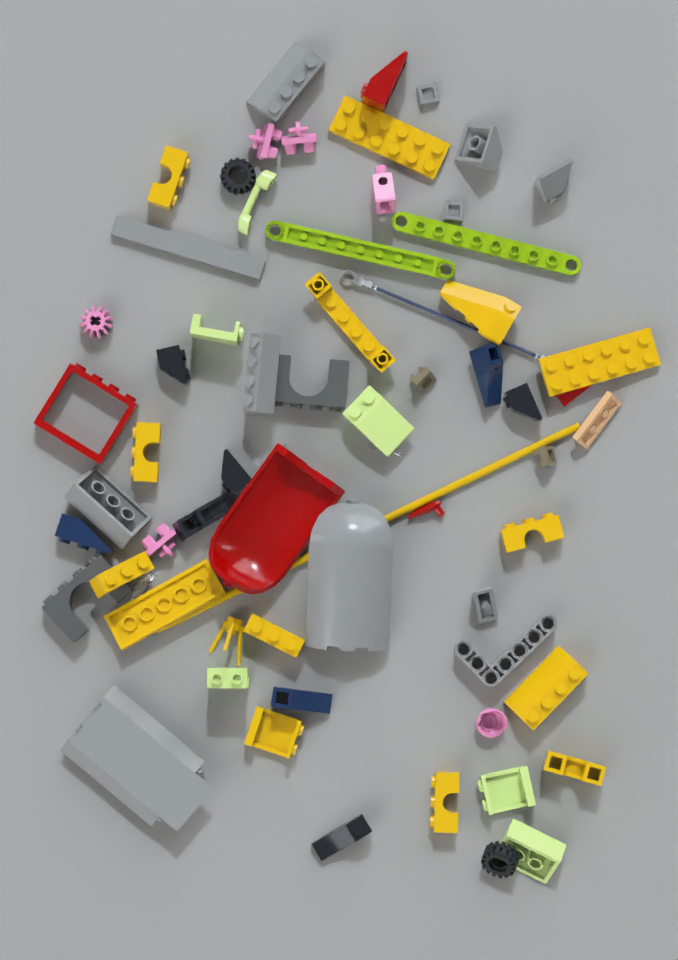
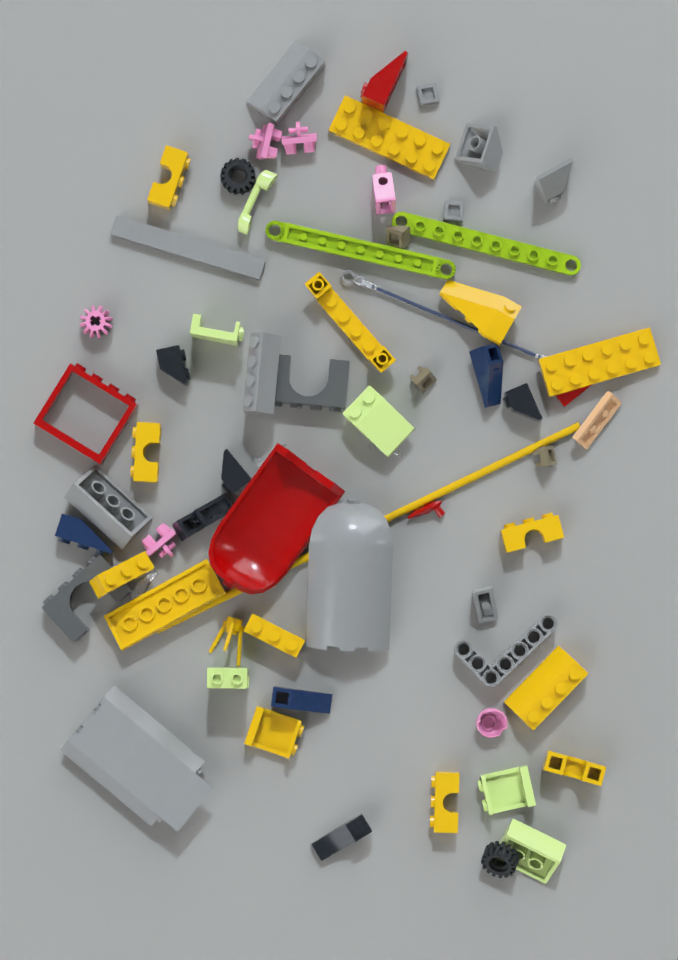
none -> dark tan slope [386,226,411,249]

